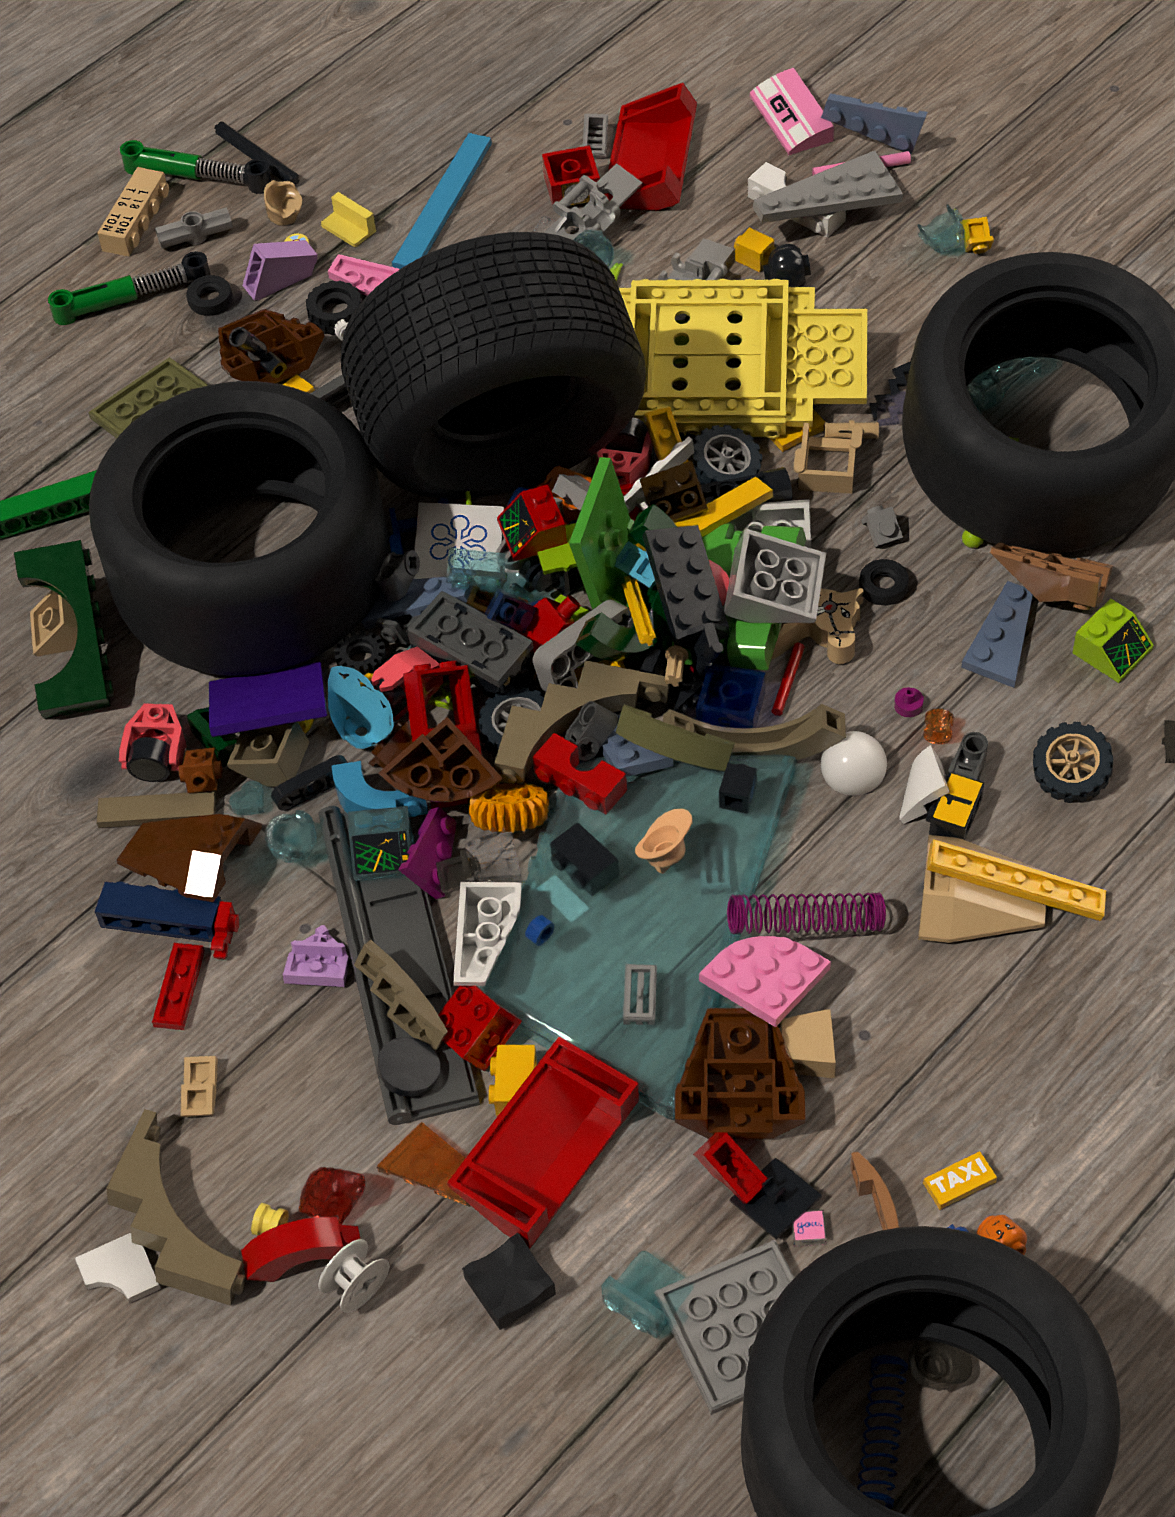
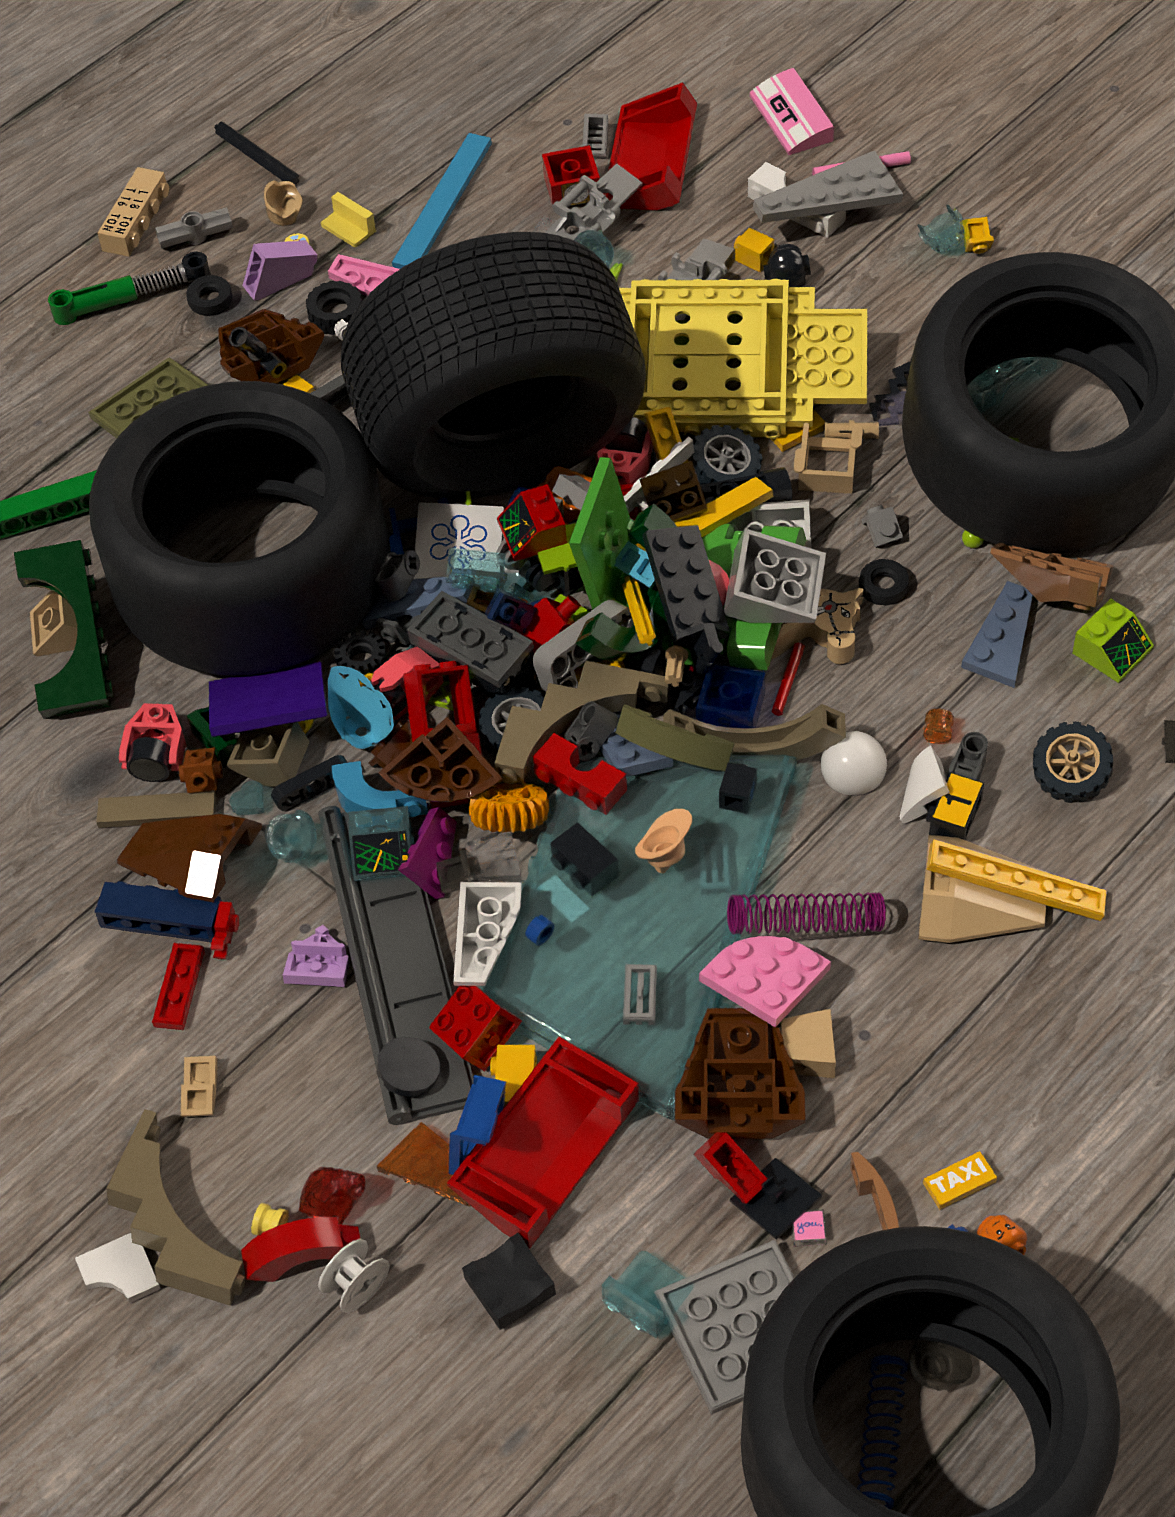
piece [120,140,272,194] -> none
dark tan slope [354,940,448,1052] -> none
sand blue wing [821,93,928,154] -> none
magenta tile [894,687,924,717] -> none
none -> blue piece [449,1075,506,1175]

